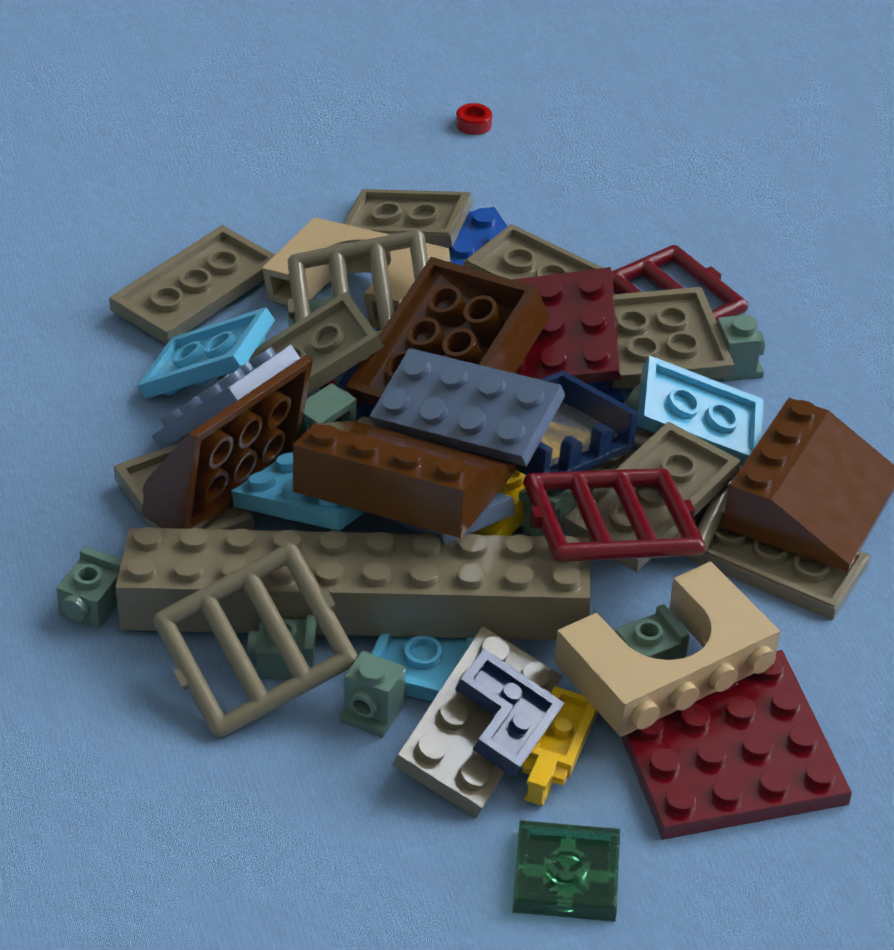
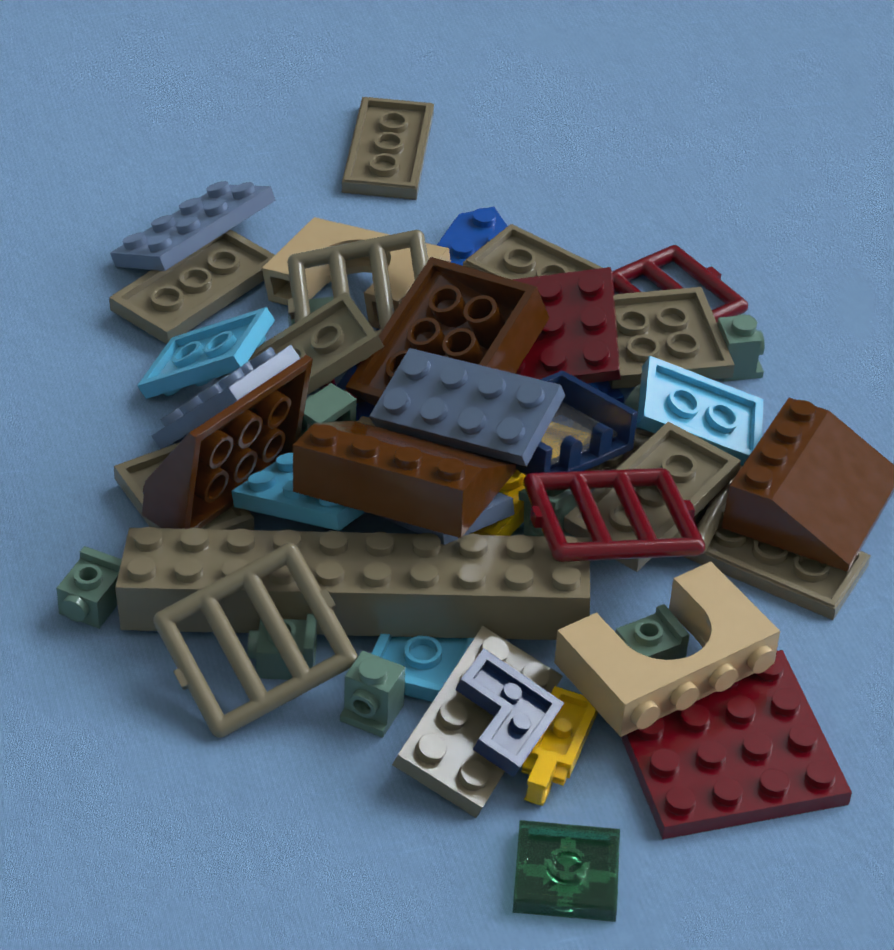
dark tan tile [343,189,473,247] -> none
red tile [456,103,493,135] -> none
none -> sand blue plate [110,181,276,271]
none -> dark tan tile [342,97,434,200]

